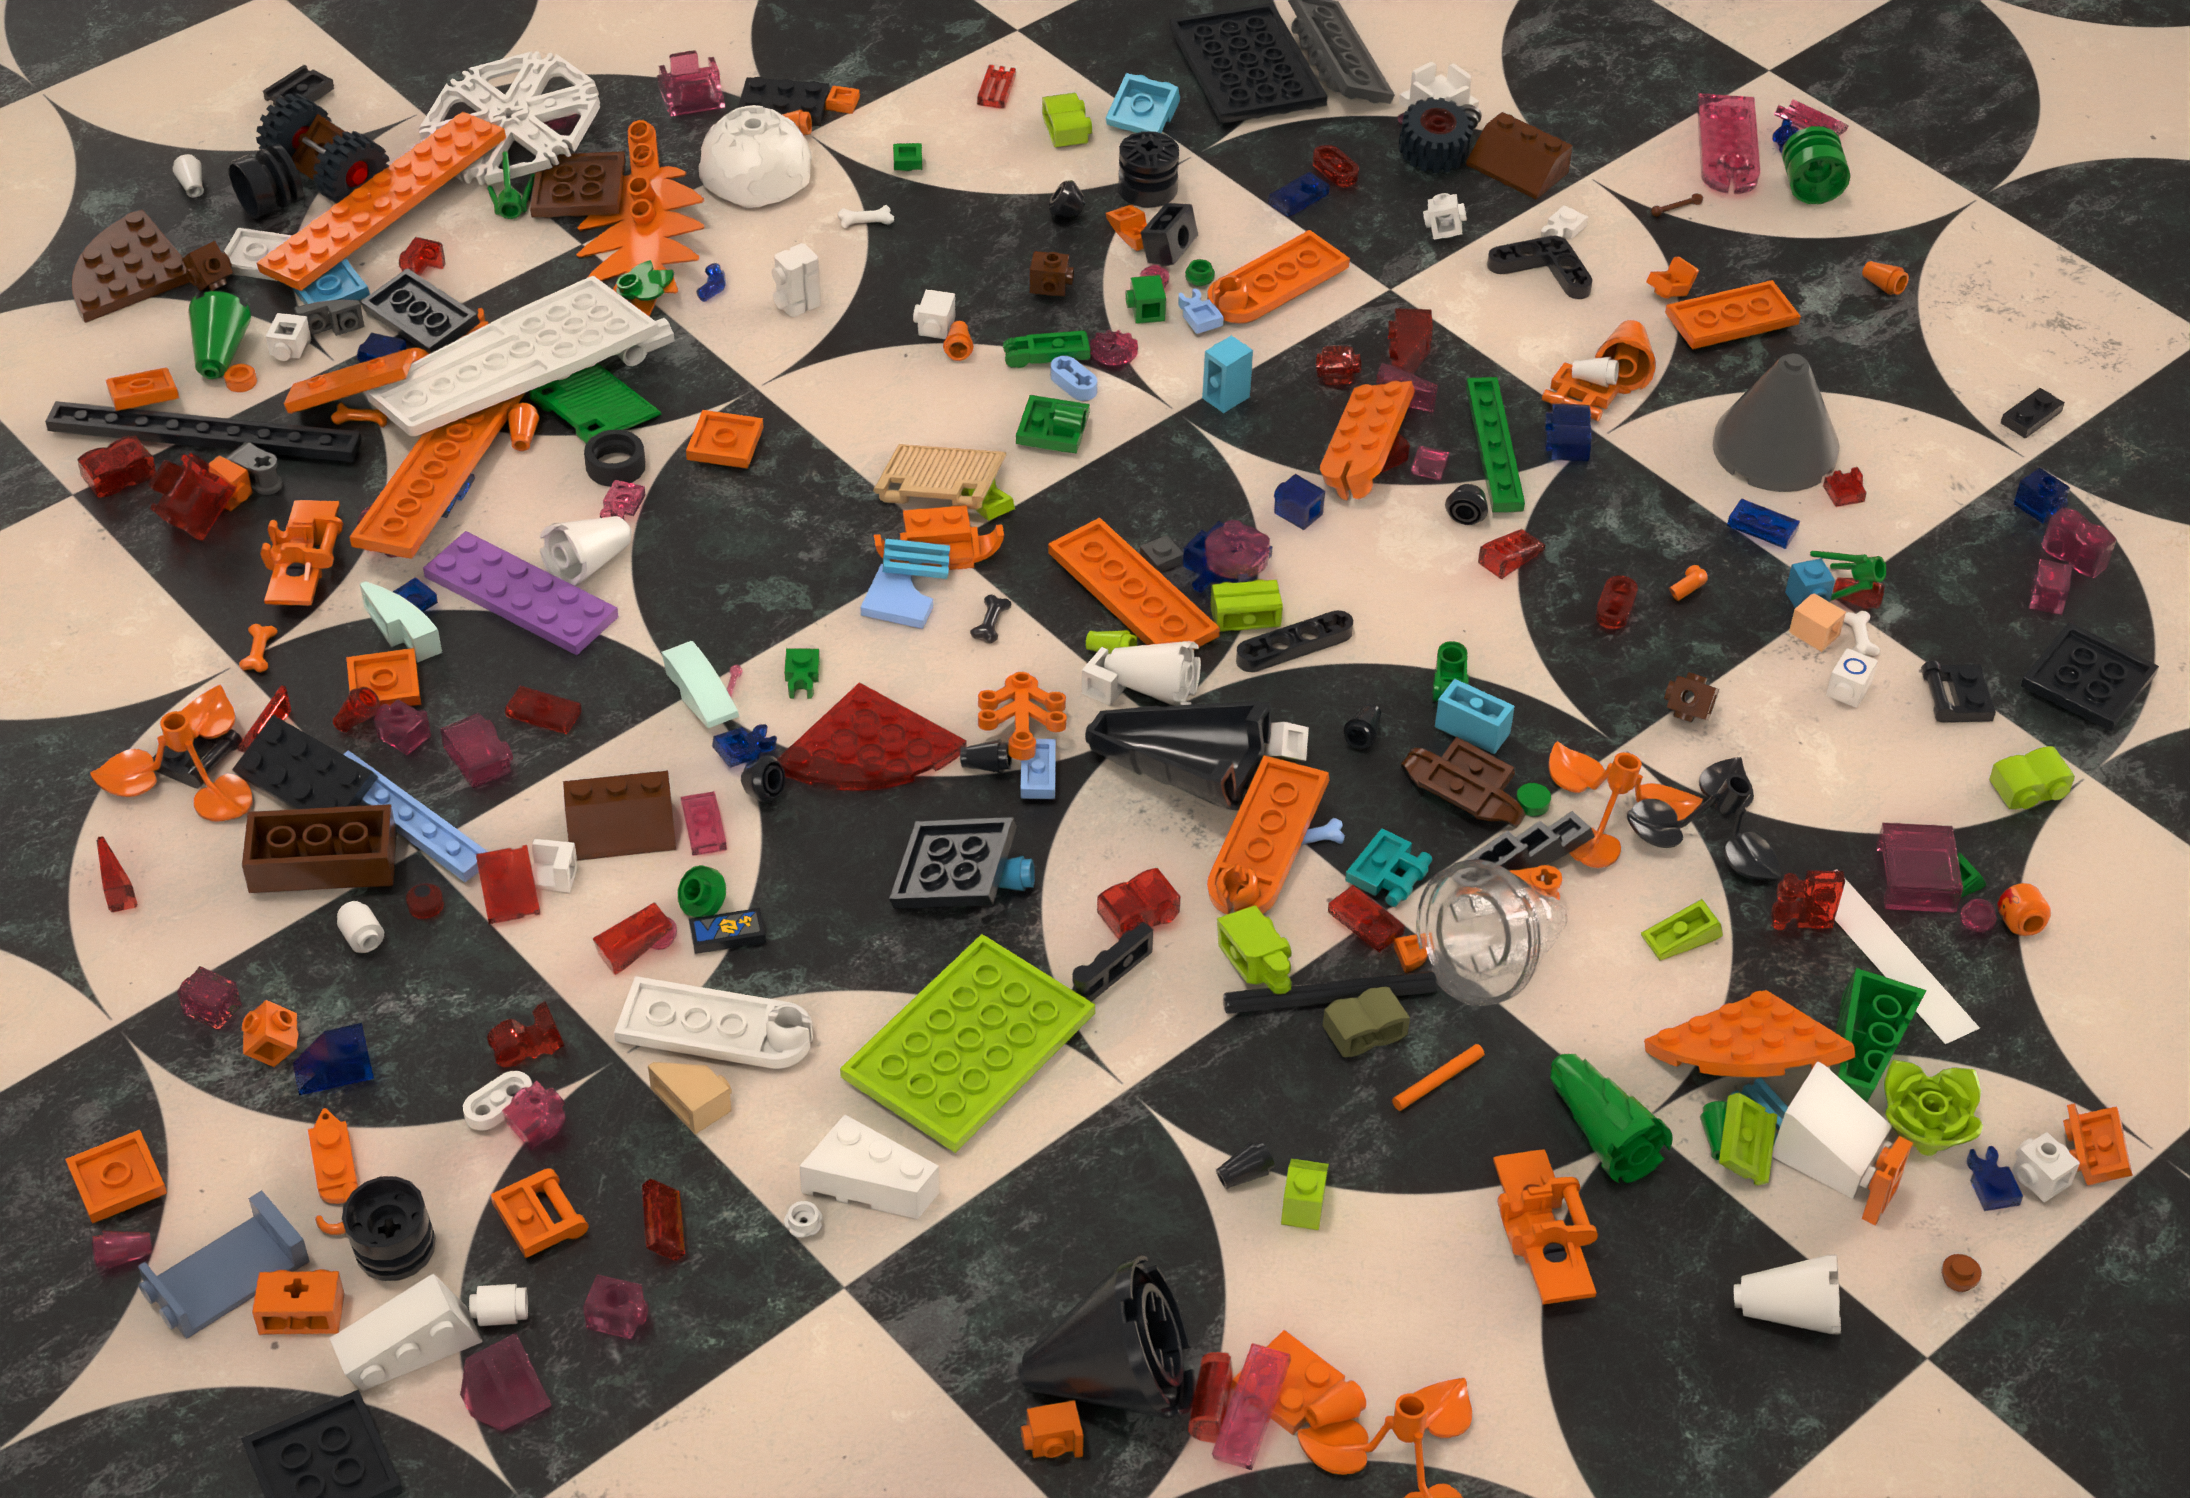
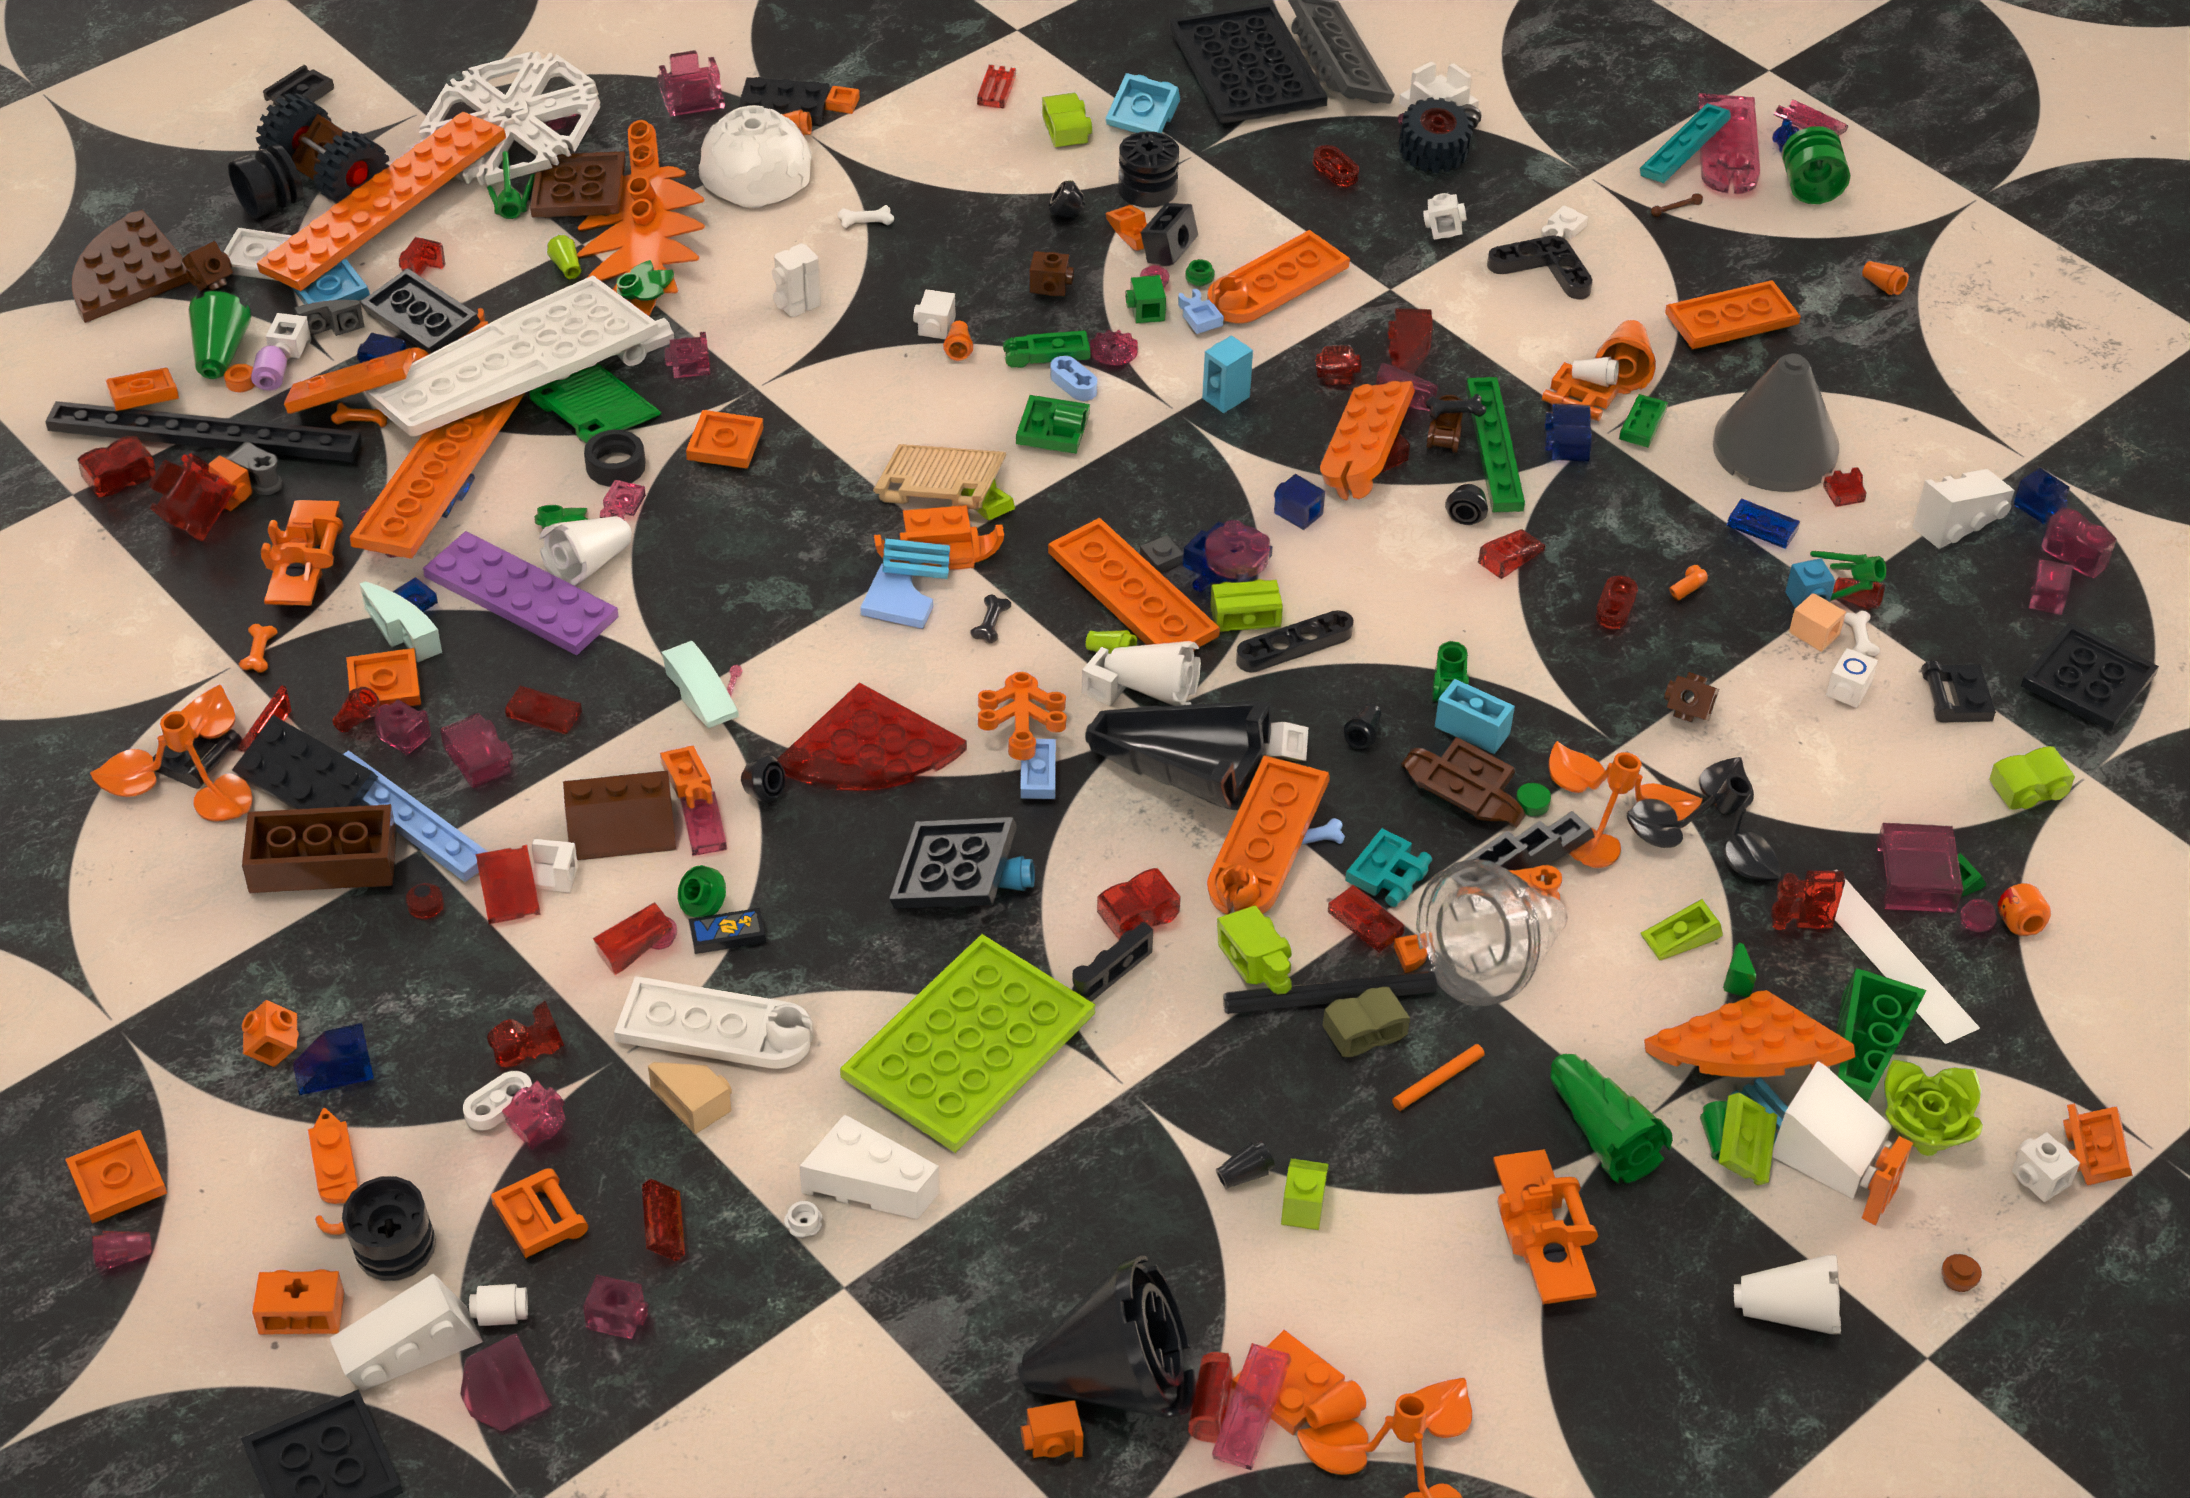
clear red slope [96,836,138,913] -> none
sand blue panel [138,1190,310,1339] -> none
white cone [173,154,204,198] -> none
clear pink brick [177,966,242,1030] -> none
white brick [337,901,384,953] -> none
orange cone [508,403,539,451] -> none
clear blue arm [696,263,726,302] -> none
clear blue plate [712,724,777,768] -> none
green plate [784,648,820,699] -> none
green plate [893,143,922,171] -> none
black cone [960,739,1012,773] -> none
clear blue plate [1268,172,1330,217] -> none
clear pink tile [1411,446,1450,480] -> none
reddish brown slope [1466,112,1573,200] -> none
orange bracket [1646,257,1699,299] -> none
clear blue plate [1966,1146,2023,1211] -> none
black plate [2001,388,2065,438] -> none
none -> lavender brick [251,345,287,391]
none -> green plate [534,505,588,529]
none -> lime cone [547,235,582,279]
none -> orange plate [660,745,713,809]
none -> clear pink brick [664,332,710,378]
none -> black piece [1425,394,1486,420]
none -> reddish brown piece [1426,395,1463,453]
none -> green plate [1619,394,1668,448]
none -> teal tile [1639,103,1731,183]
none -> green slope [1723,943,1756,998]
none -> white wedge [1913,469,2014,549]

